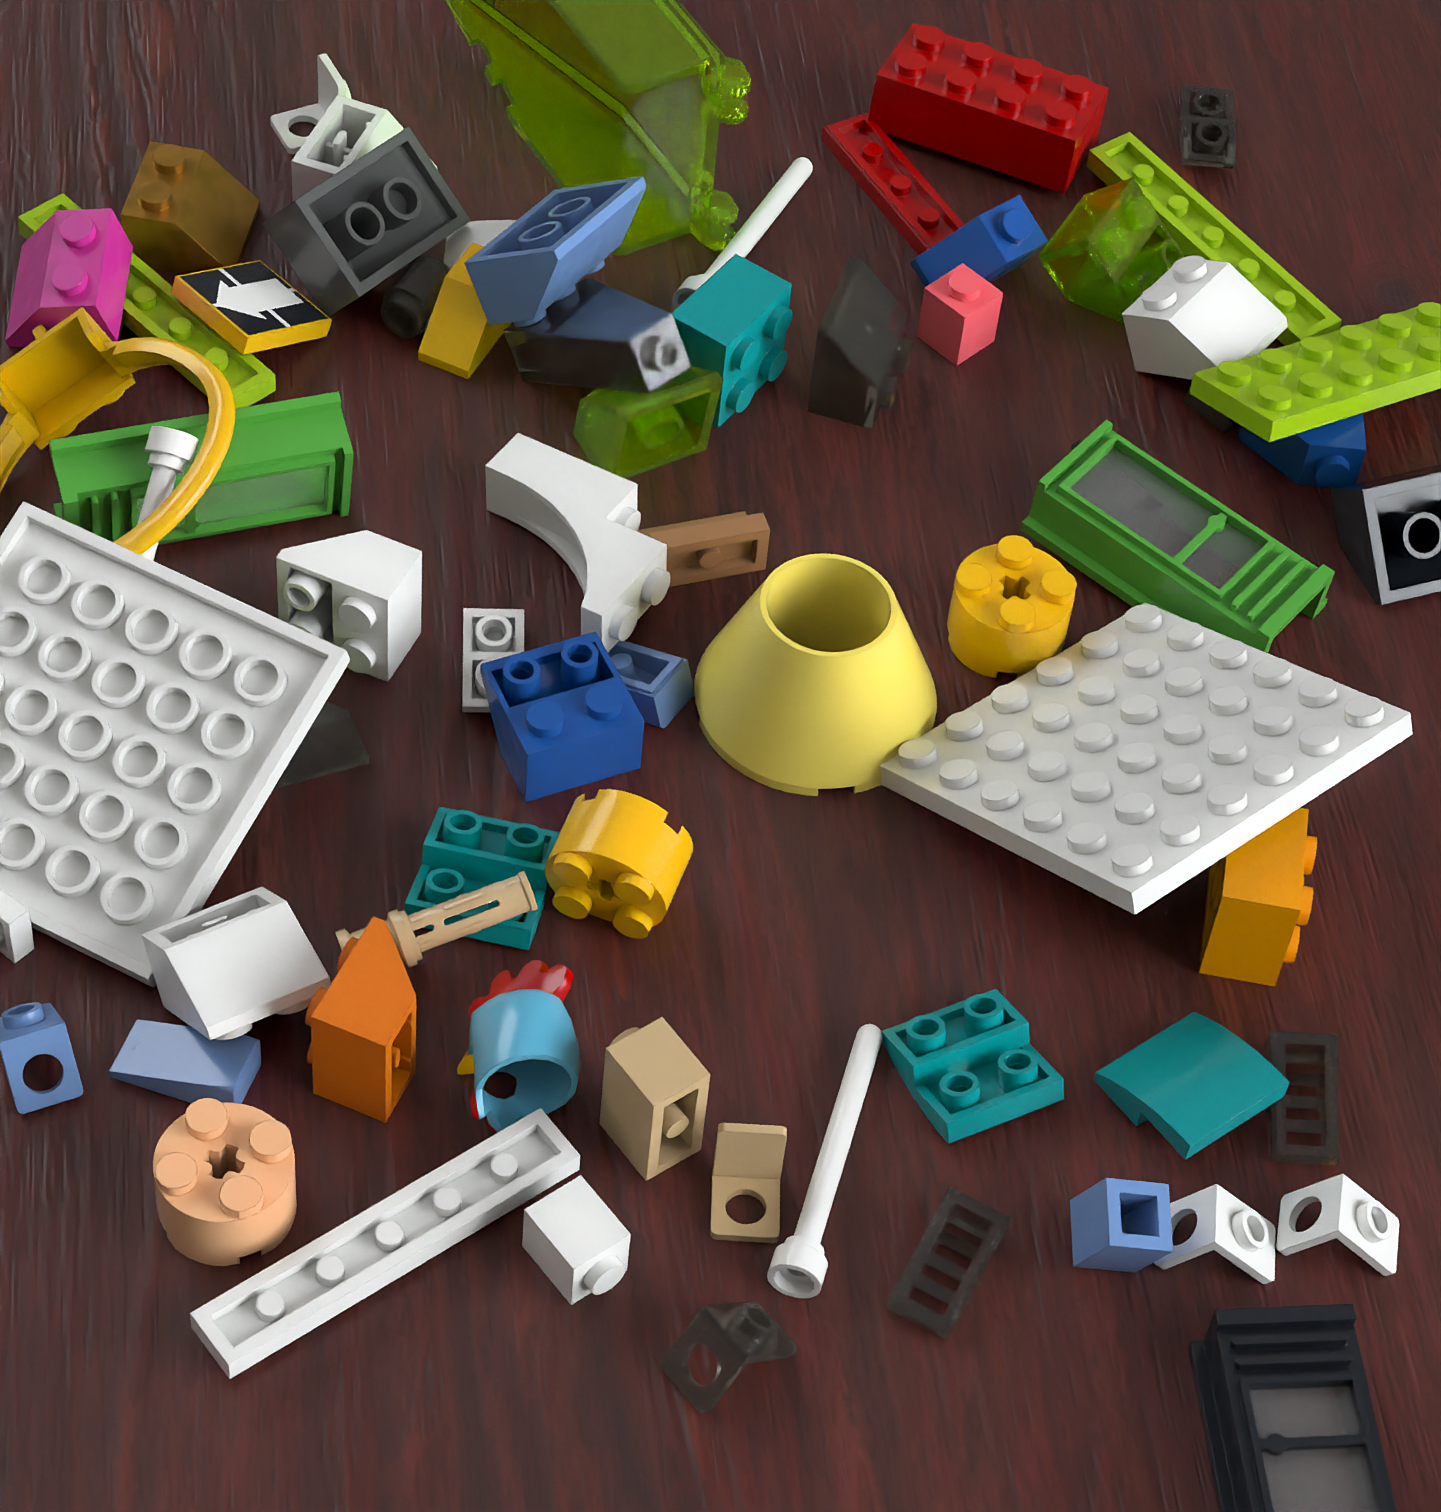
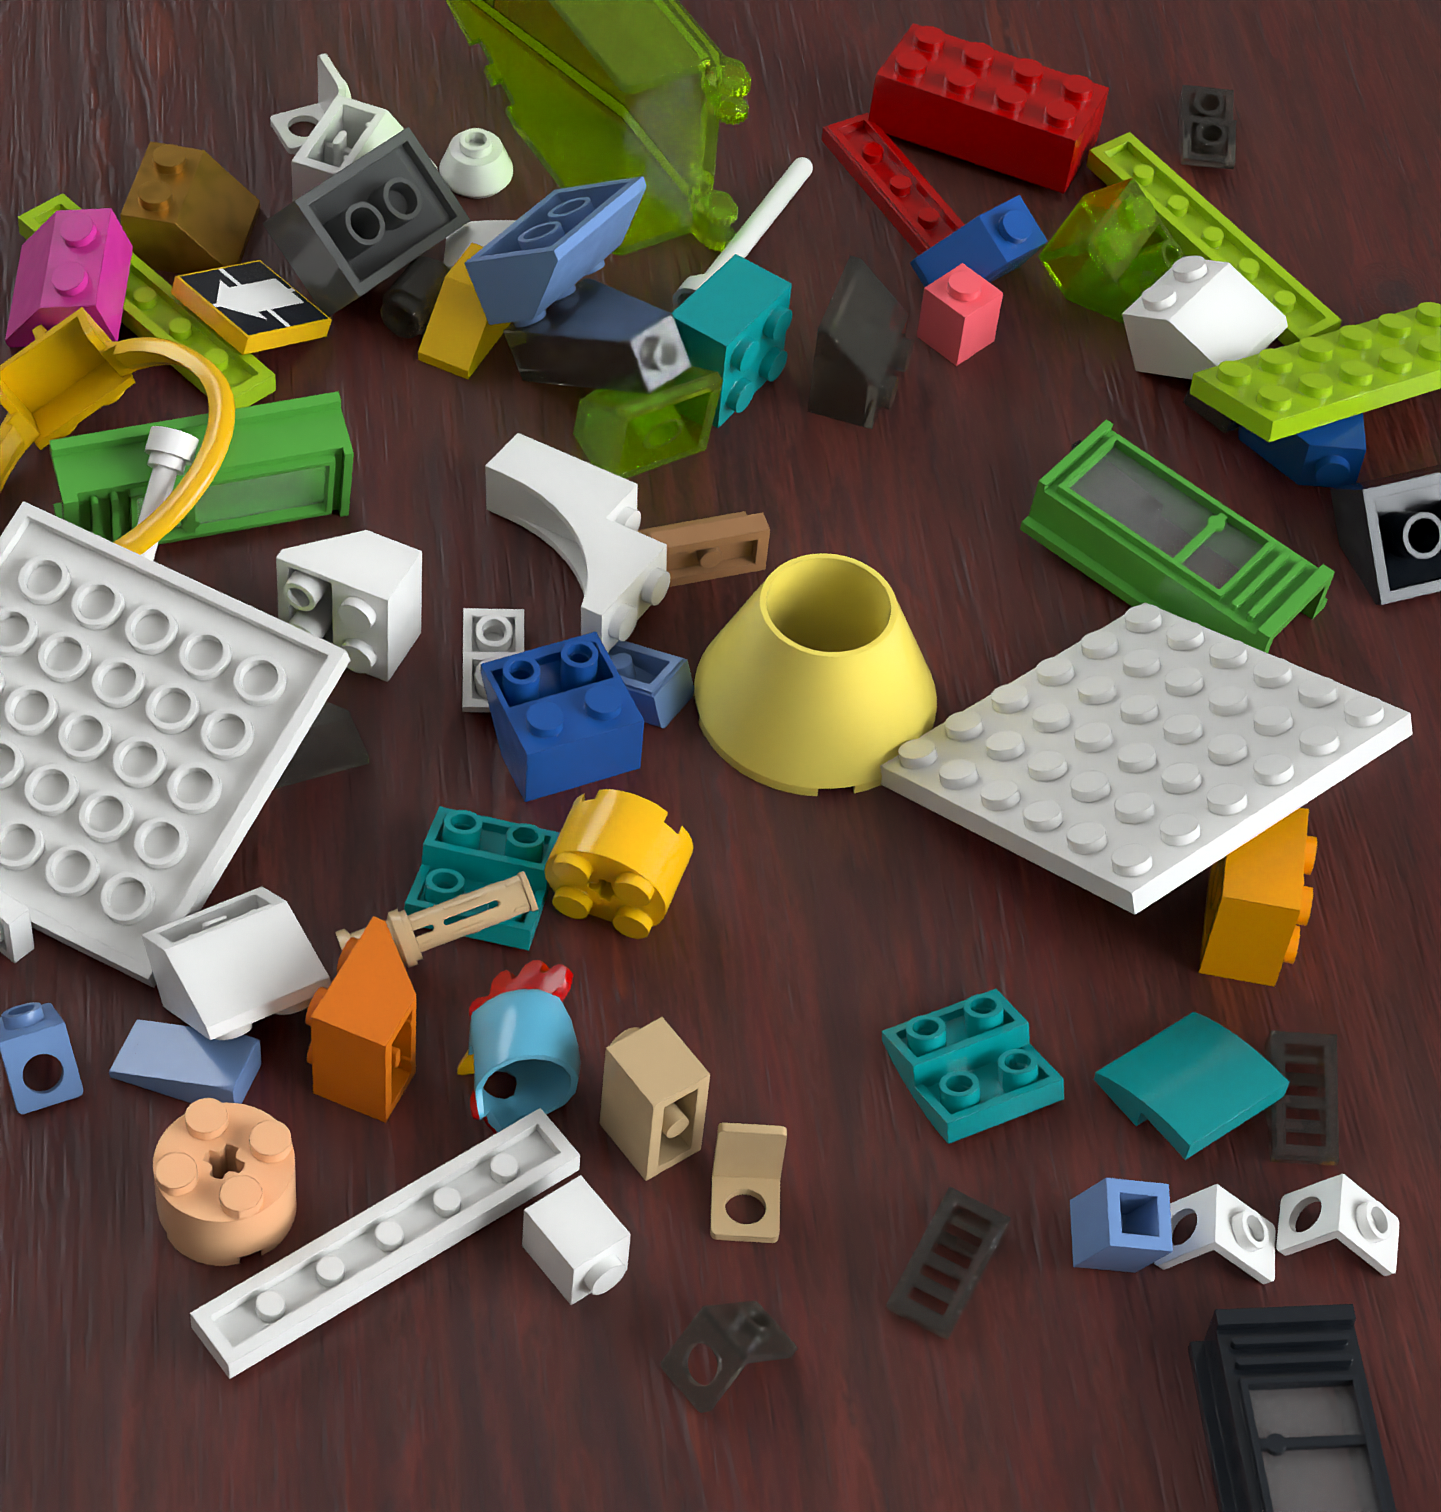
white piece [767,1024,883,1298] -> none
yellow brick [947,535,1077,679] -> none
none -> white cone [439,128,513,199]

